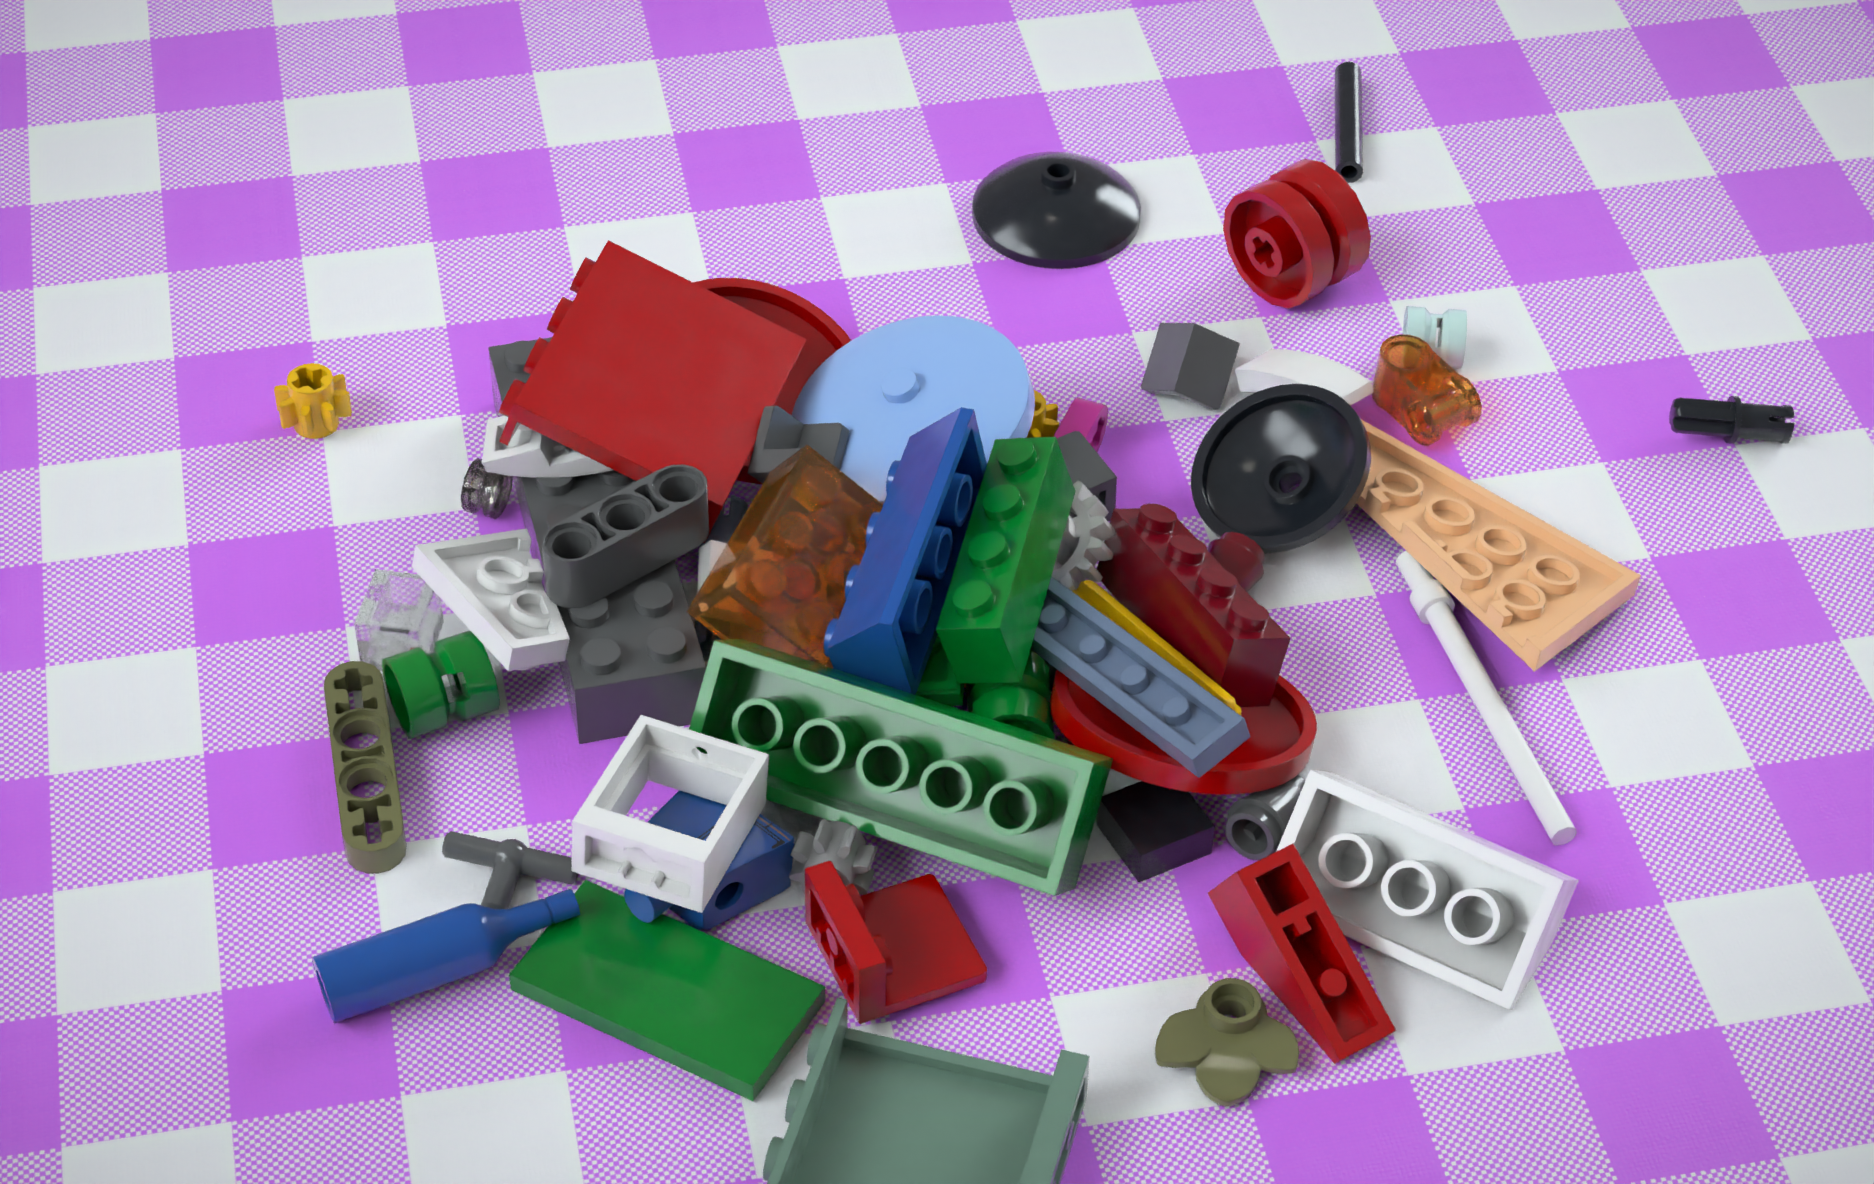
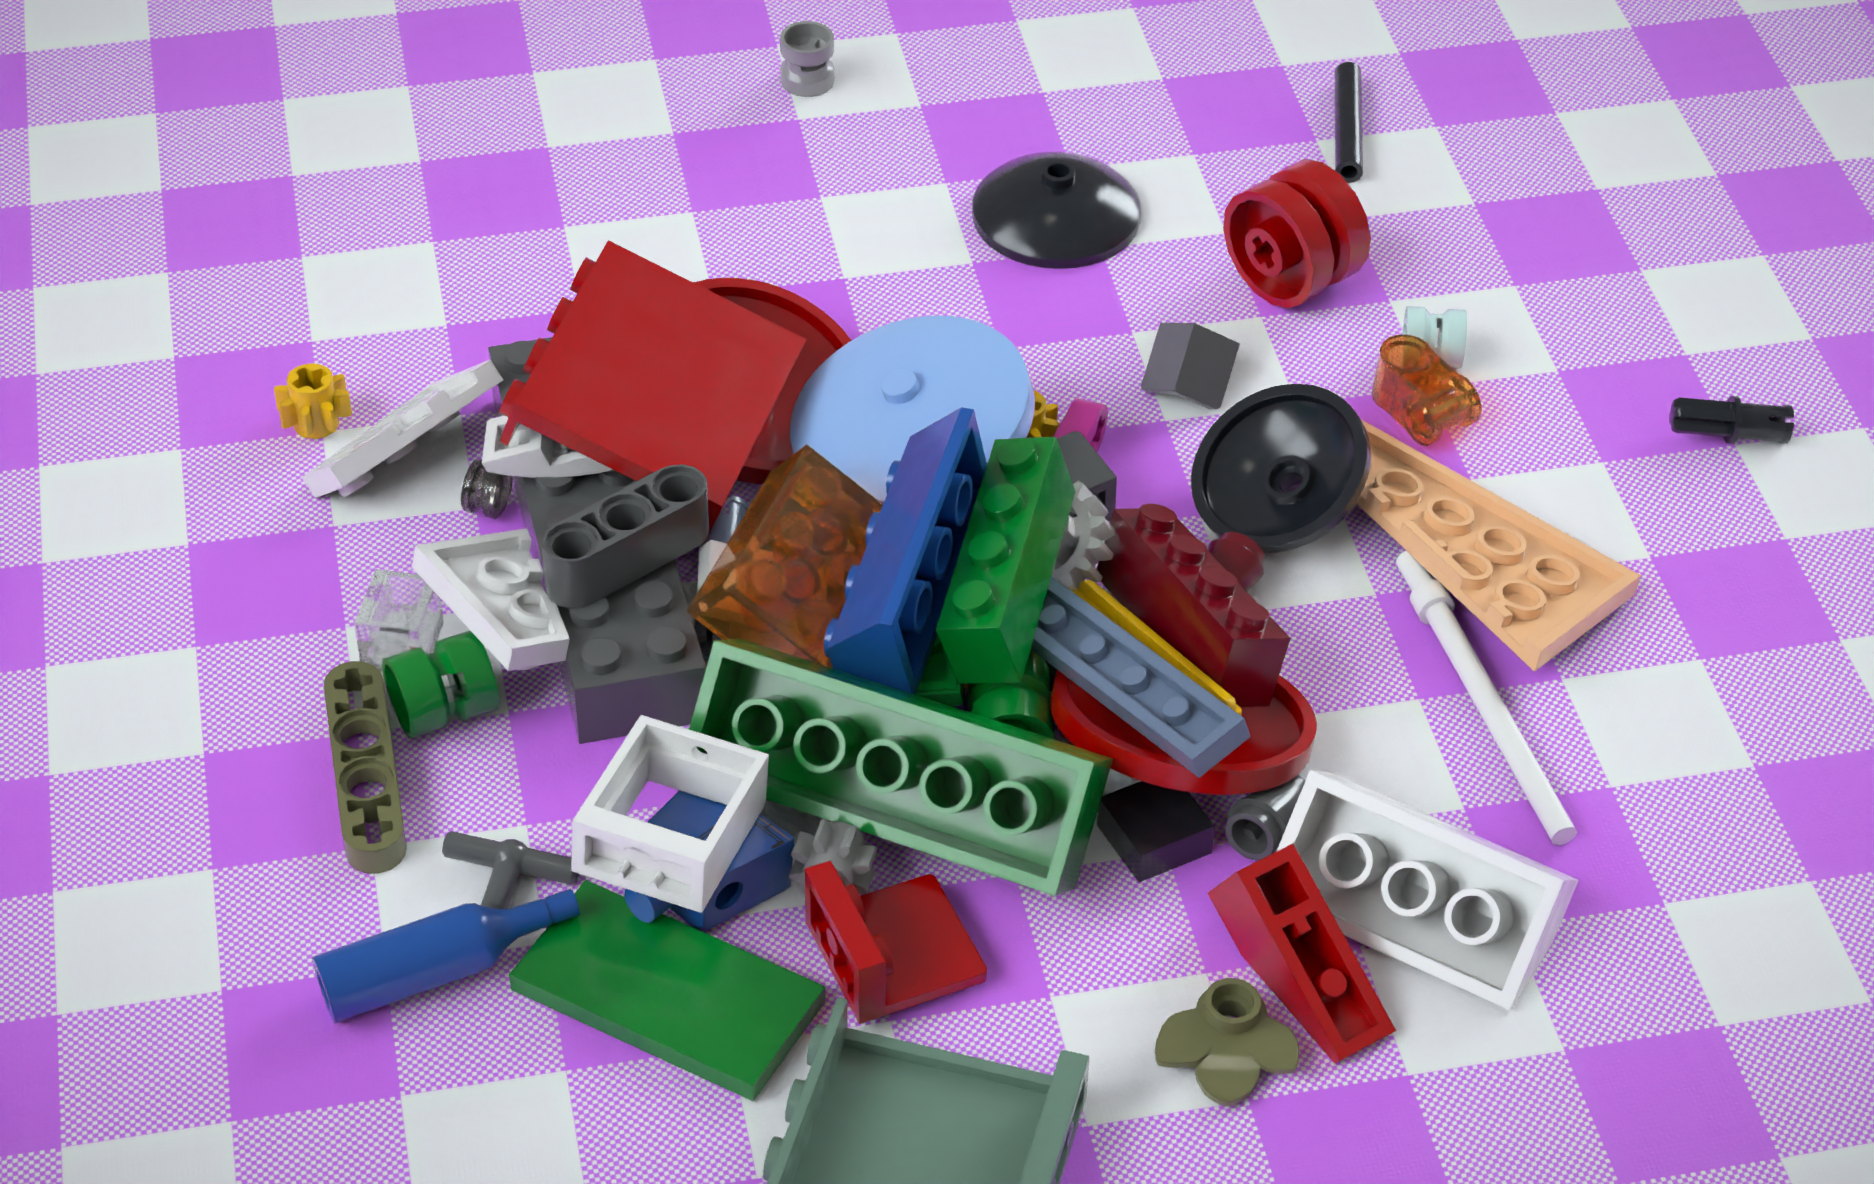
dark grey panel [747,406,849,498] -> none
white slope [1235,349,1374,405] -> none
none -> white wing [302,360,503,498]
none -> light grey wheel [780,21,834,97]

